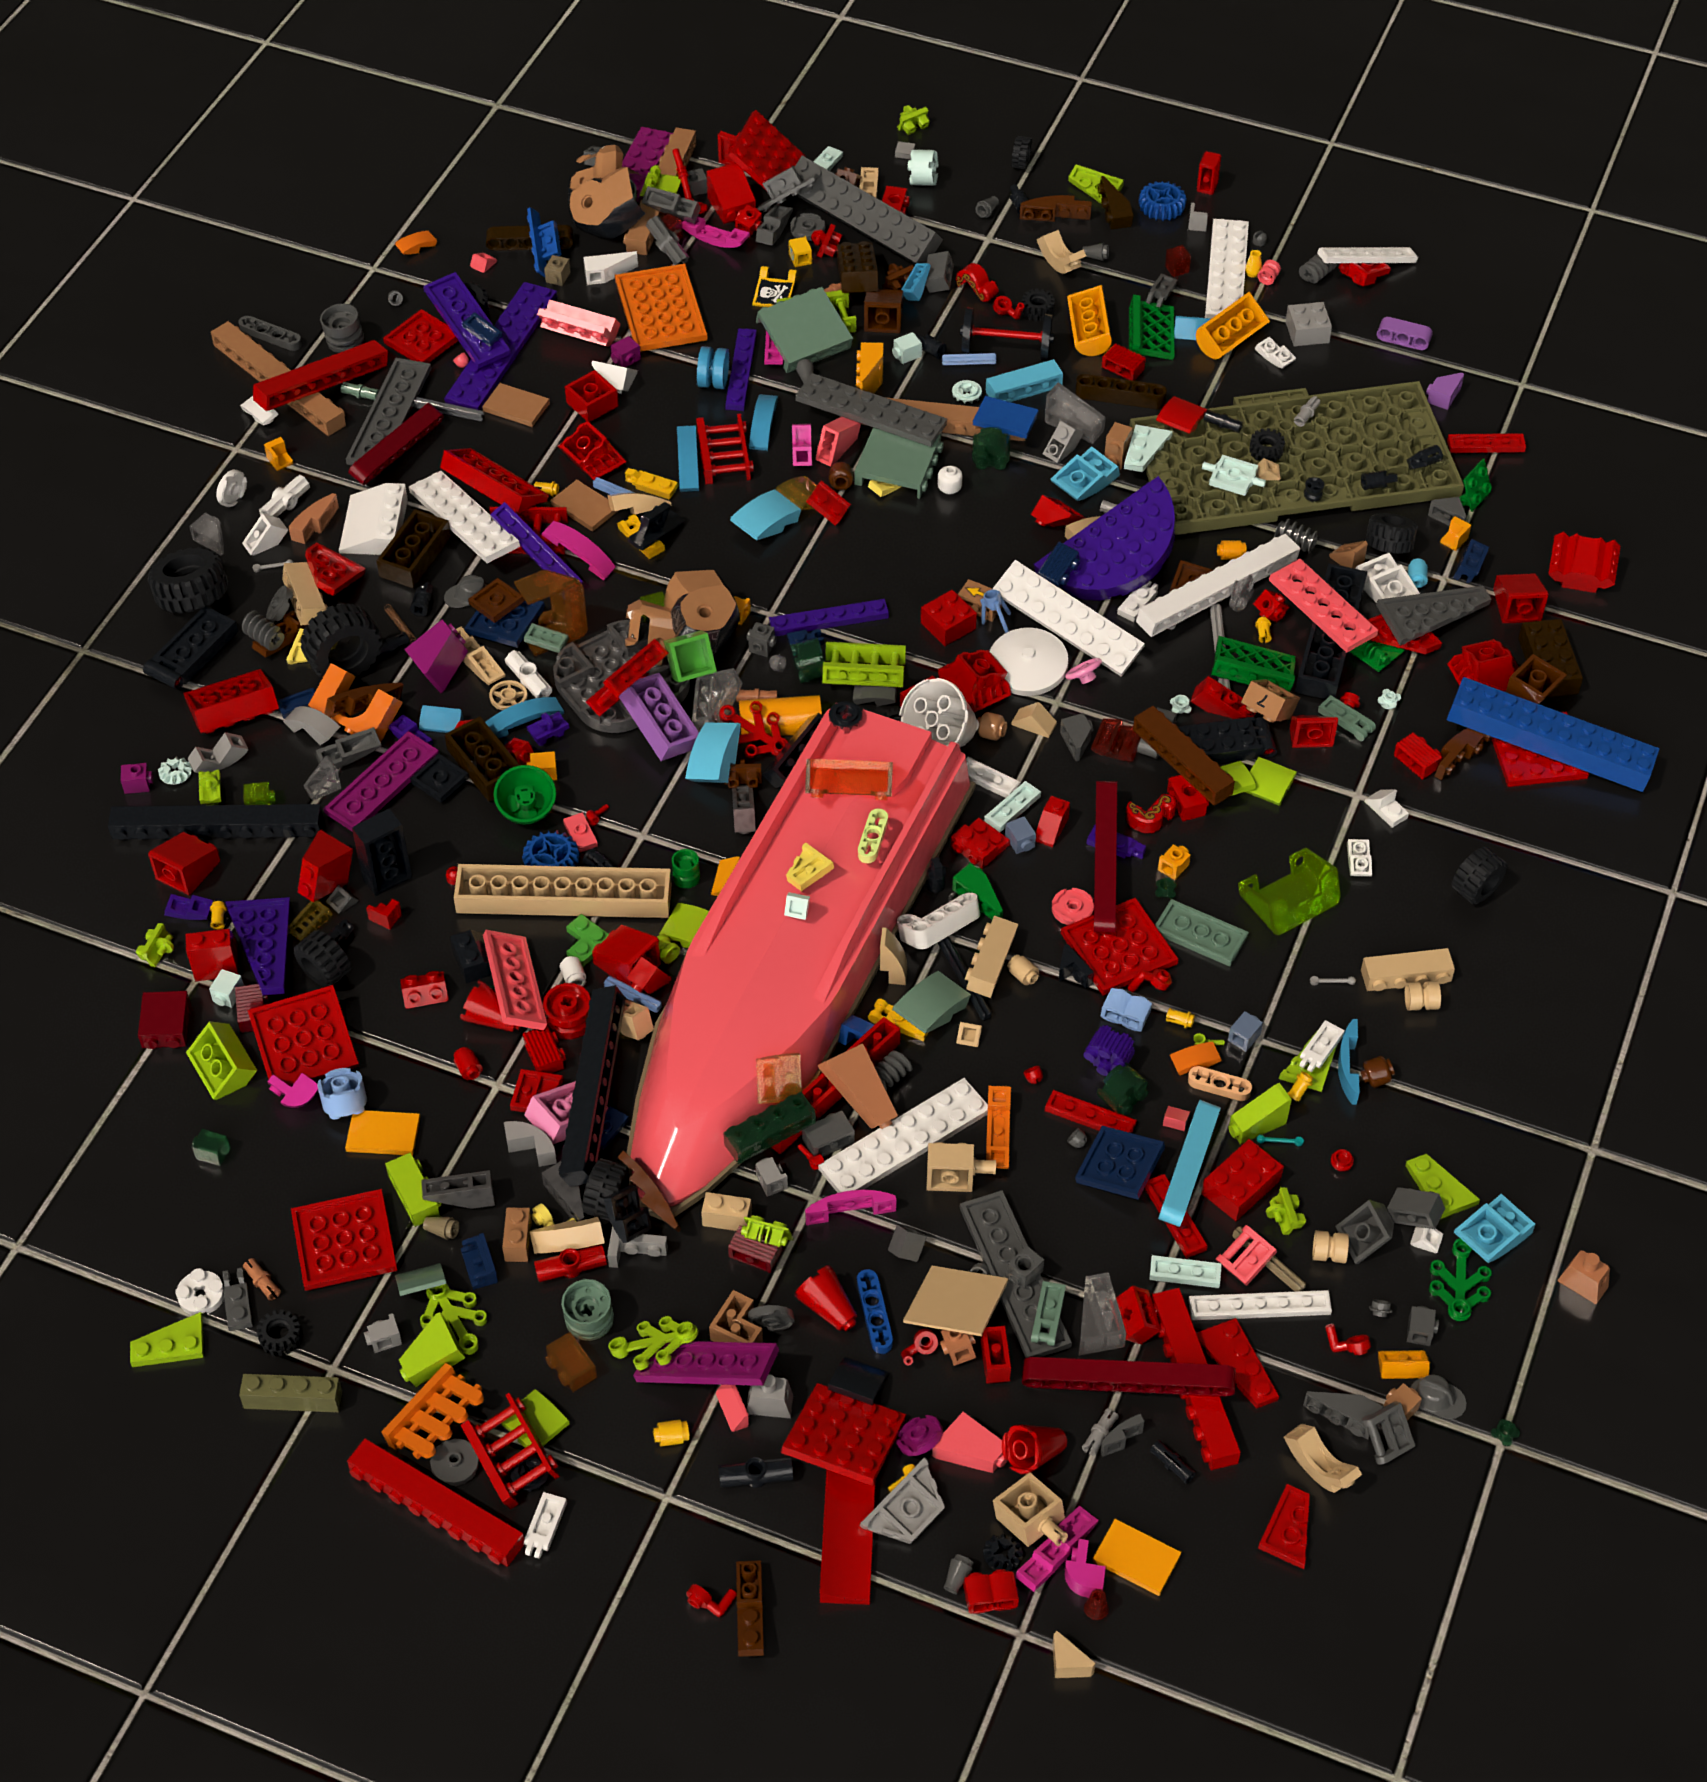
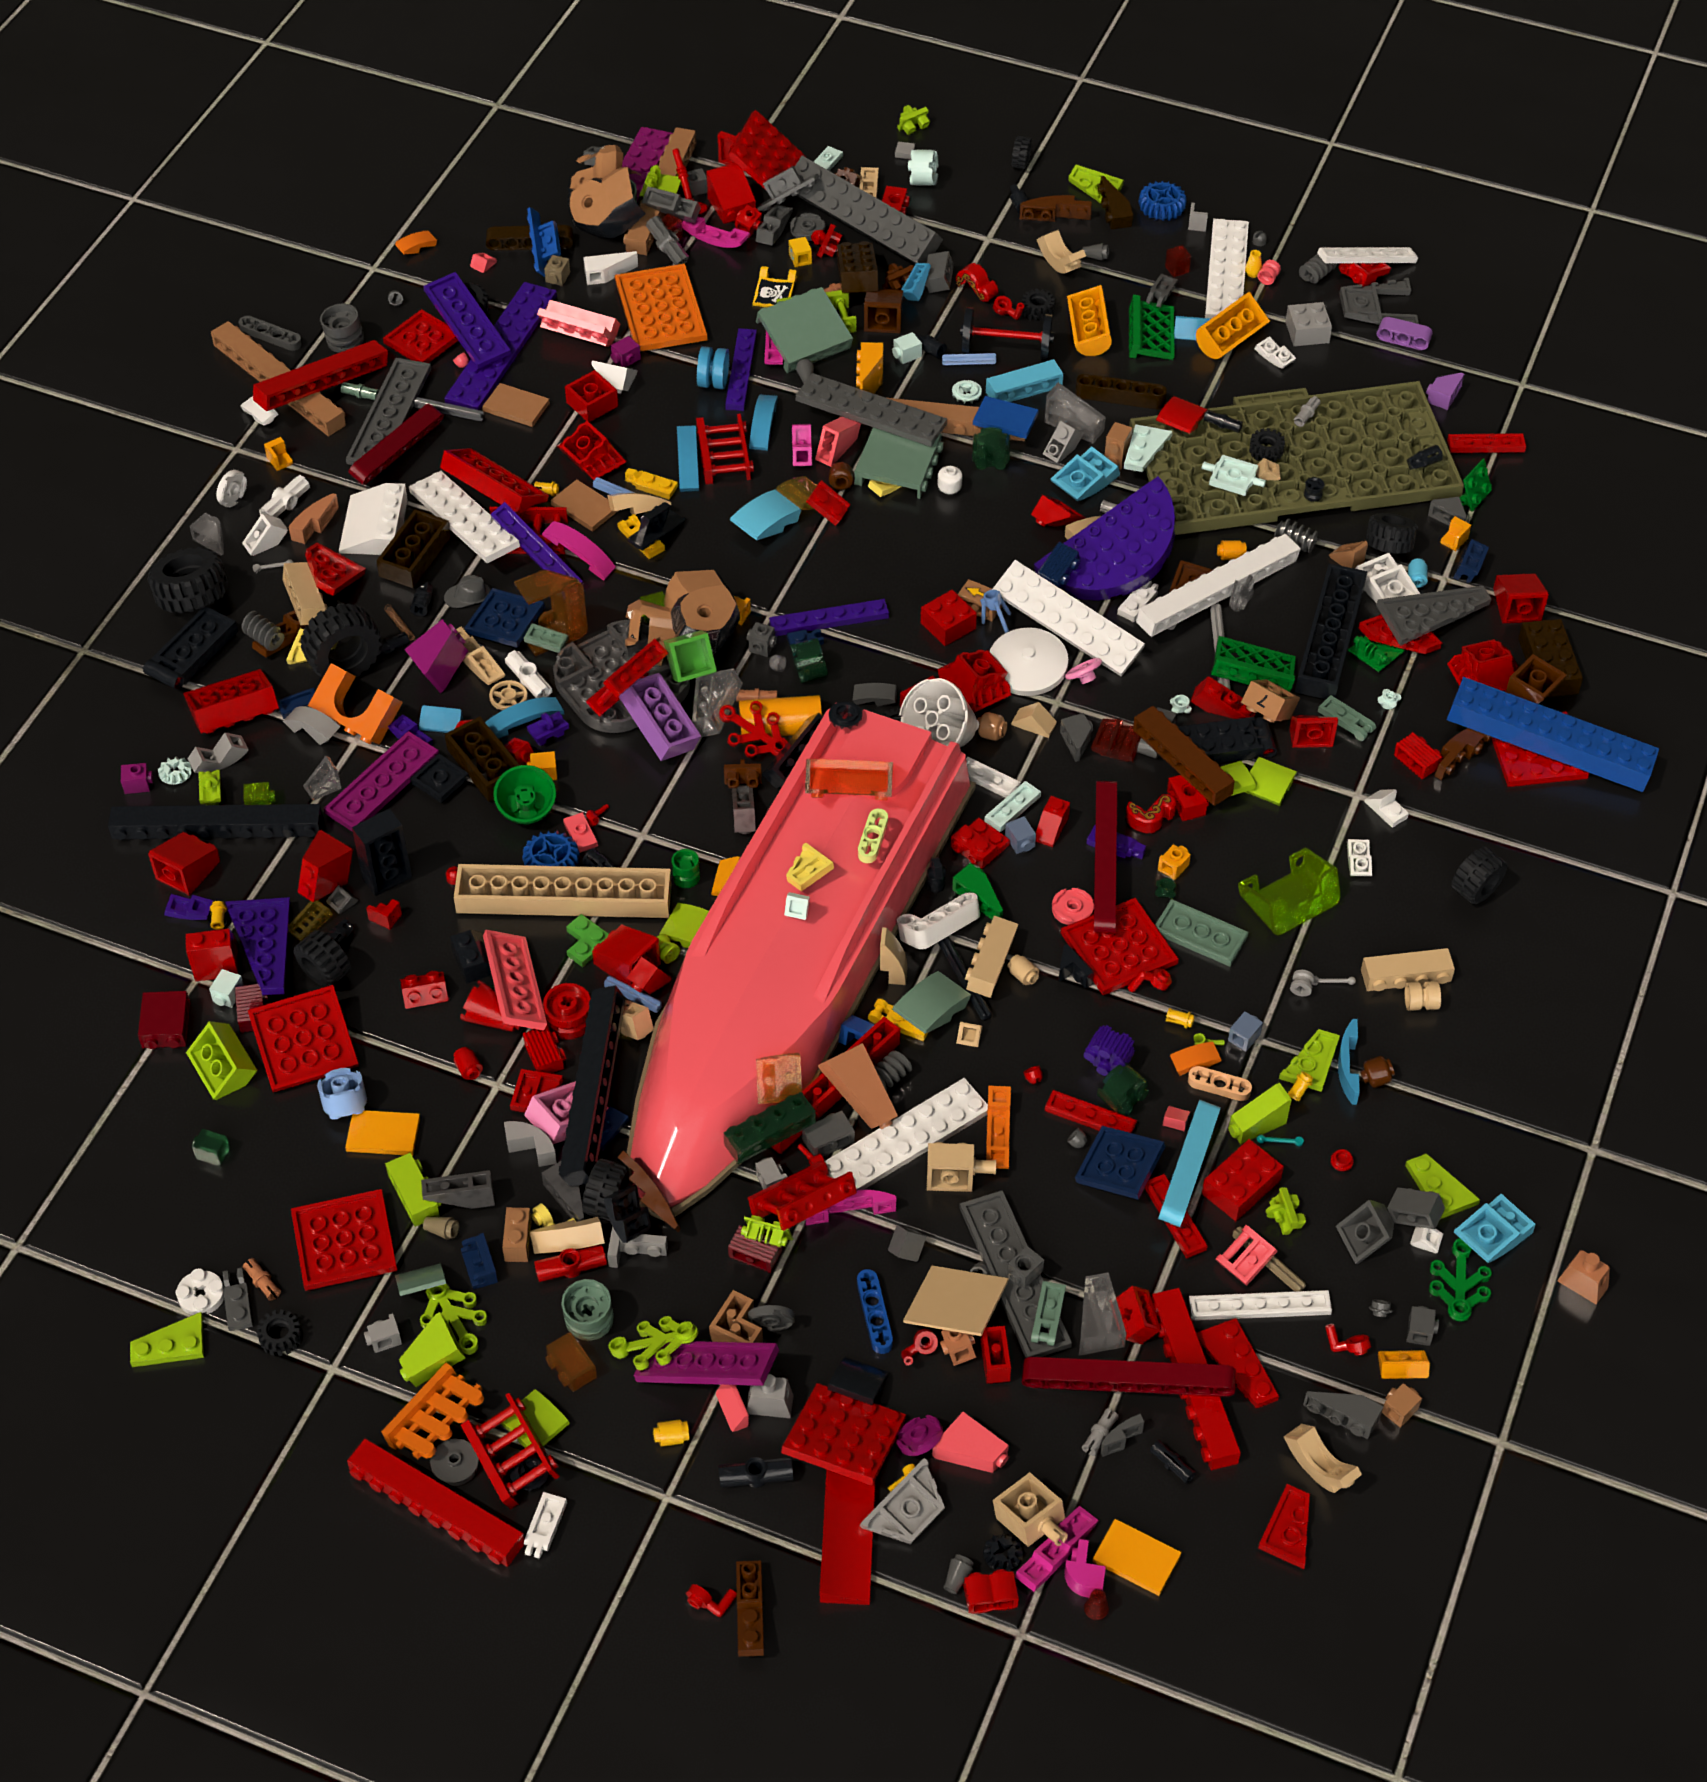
lime hips [136,923,174,967] -> none
olive brick [239,1374,342,1413] -> none
dark grey plate [266,585,293,624] -> none
dark pink brick [268,1073,318,1108] -> none
dark grey slope [316,727,381,774] -> none
reddish brown slope [324,683,403,718] -> none
dark blue tile [462,312,502,347] -> none
reddish brown plate [468,578,525,623] -> none
white brick [559,956,586,987] -> none
medium azure slope [685,722,741,783] -> none
tan brick [702,1192,752,1231] -> none
red cone [795,1265,857,1331] -> none
lime fence [823,642,906,687] -> none
dark grey cone [976,196,999,217] -> none
red cone [1002,1424,1067,1474] -> none
tan slope [1052,1631,1096,1678] -> none
light blue brick [1101,988,1152,1031] -> none
red brick [1102,343,1146,381] -> none
light aqua plate [1149,1255,1221,1288] -> none
red brick [1196,151,1221,195] -> none
red brick [1253,589,1289,622] -> none
yellow pin [1255,617,1272,643] -> none
coral plate [1269,559,1378,652] -> none
white hinge [1299,1020,1345,1072] -> none
tan wheel [1312,1230,1349,1264] -> none
red plate [1340,692,1360,709] -> none
black hinge [1361,470,1398,490] -> none
dark grey plate [1362,1401,1415,1464] -> none
dark grey piece [1411,1374,1467,1419] -> none
clear green plate [1491,1419,1520,1446] -> none
red slope [1549,531,1621,593] -> none
none -> red fence [748,1161,857,1231]
none -> light grey wheel [1290,970,1315,996]
none -> dark grey wing [1339,278,1419,325]

